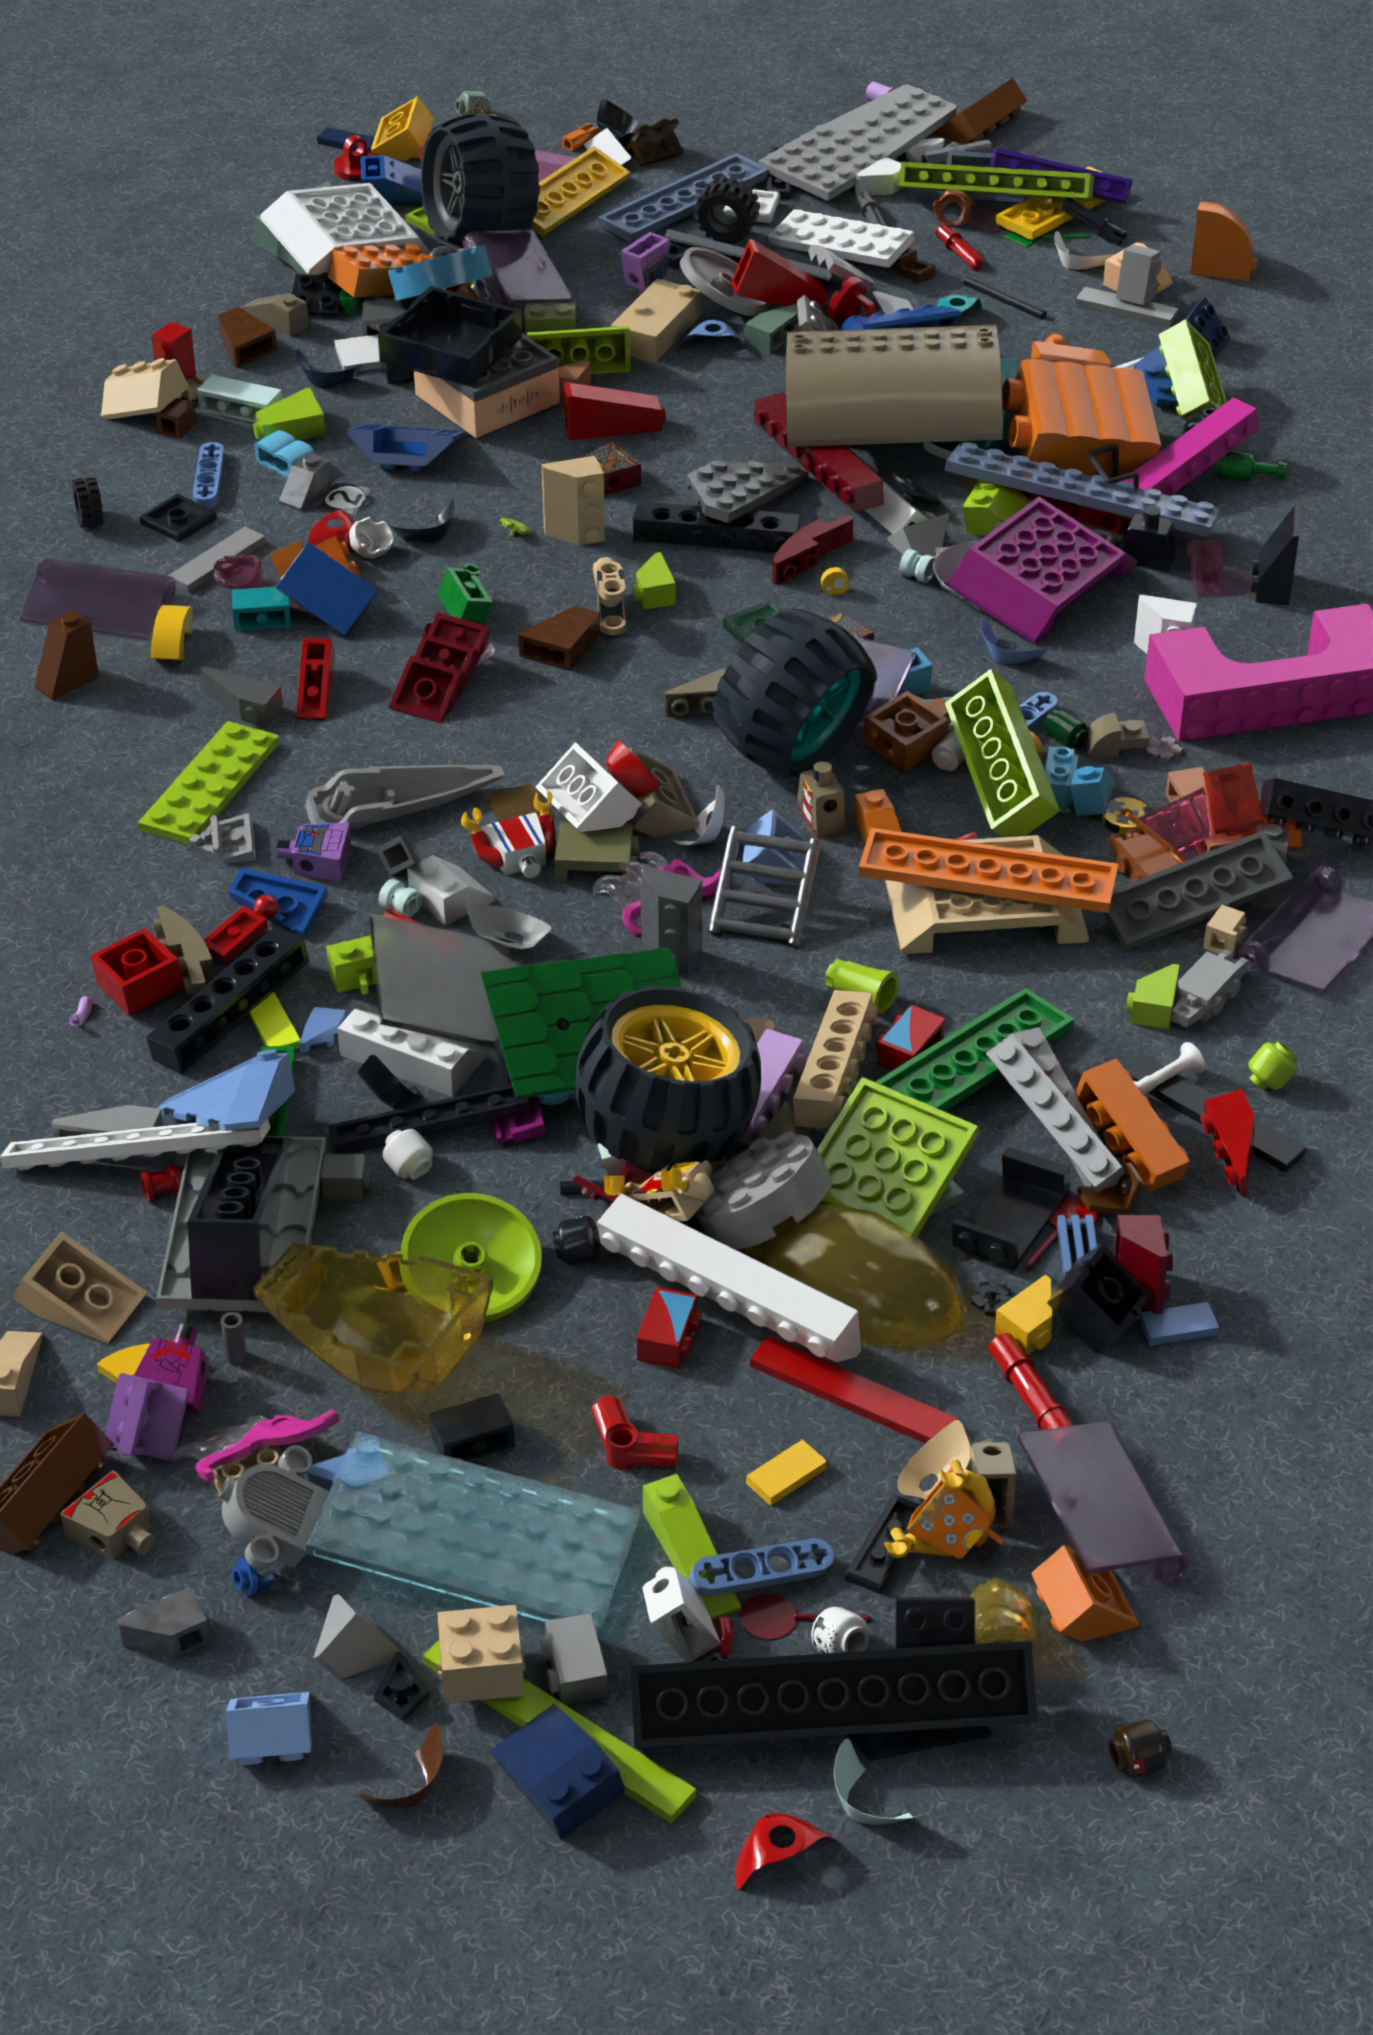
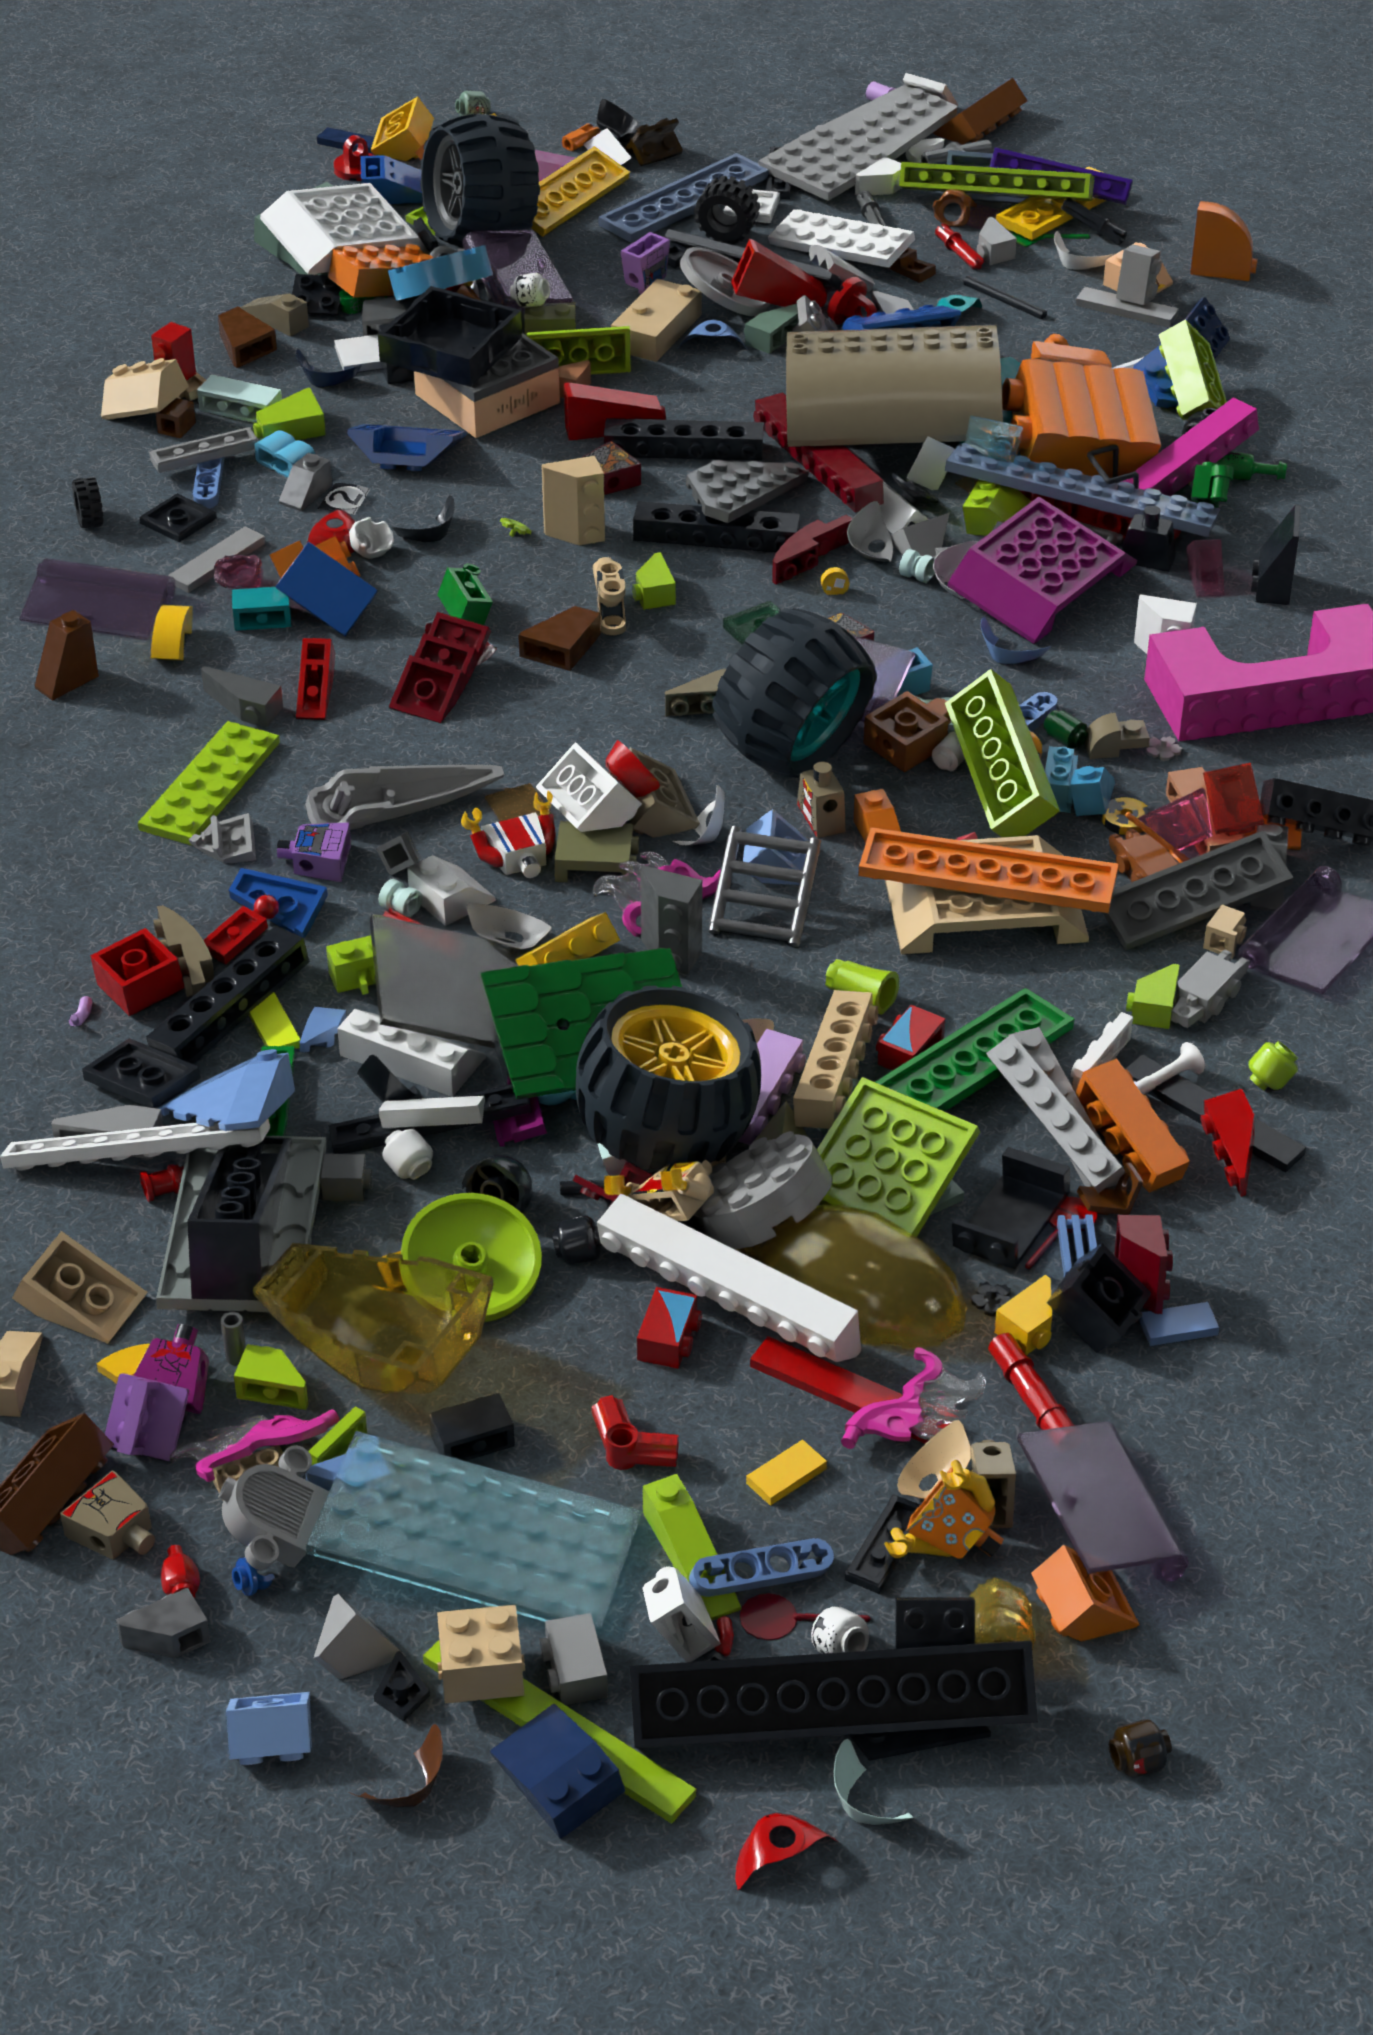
none -> black plate [82,1038,201,1108]
none -> light grey tile [149,427,259,473]
none -> red plant [161,1545,200,1598]
none -> lime slope [234,1344,308,1410]
none -> lime tile [308,1406,368,1465]
none -> white slope [379,1096,485,1128]
none -> black tile [413,217,441,253]
none -> black cylinder [462,1154,533,1213]
none -> white head [510,273,550,308]
none -> yellow brick [516,912,620,966]
none -> black brick [604,418,764,461]
none -> piece [841,1347,986,1449]
none -> light grey piece [847,501,893,562]
none -> white plate [903,73,958,107]
none -> white sticker [907,436,955,490]
none -> clear light blue slope [965,416,1023,463]
none -> light grey slope [977,217,1017,265]
none -> white plate [1071,1012,1133,1092]
none -> green hinge [1191,462,1234,508]

